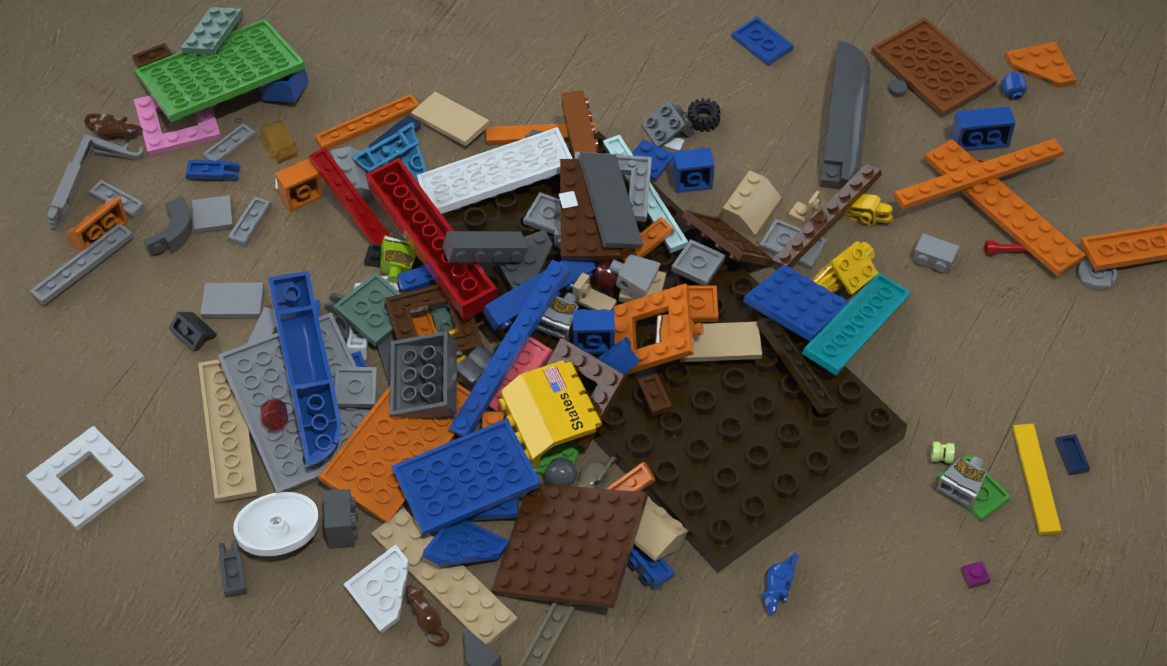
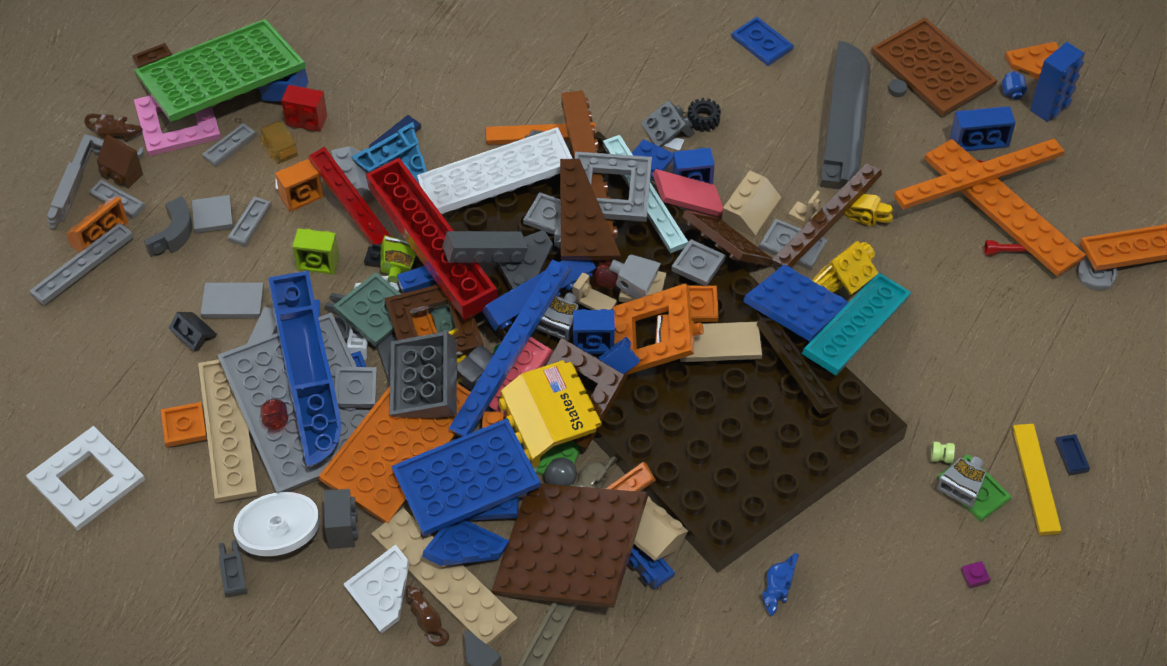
sand green plate [181,7,243,55] -> none
blue hinge [186,160,241,181] -> none
orange tile [315,93,420,150] -> none
tan tile [411,92,490,146] -> none
white sticker [559,191,578,208] -> none
dark grey tile [578,152,643,249] -> none
orange tile [619,217,674,263] -> none
reddish brown plate [637,373,672,416] -> none
light grey brick [912,233,959,274] -> none
none -> reddish brown slope [97,135,143,189]
none -> orange plate [161,402,207,447]
none -> red brick [281,85,327,132]
none -> lime brick [292,228,340,275]
none -> coral tile [652,169,723,217]
none -> blue brick [1030,42,1085,122]

